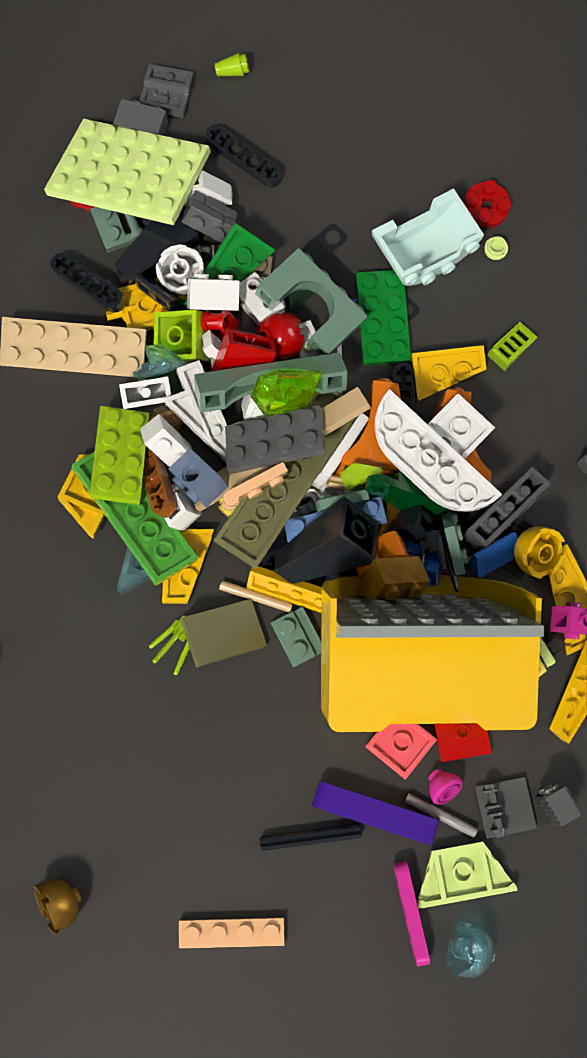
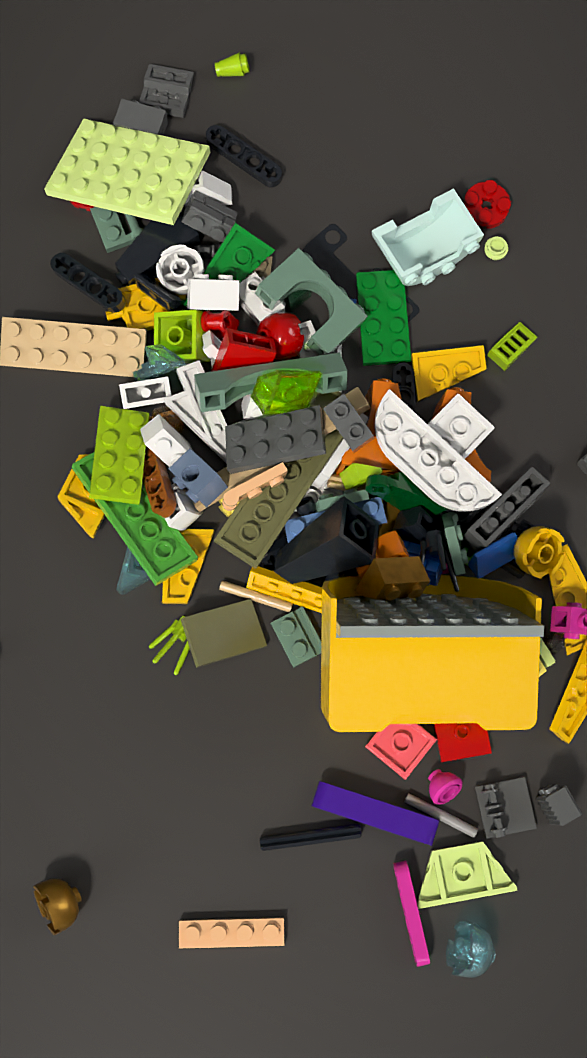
none -> dark grey brick [323,394,375,453]

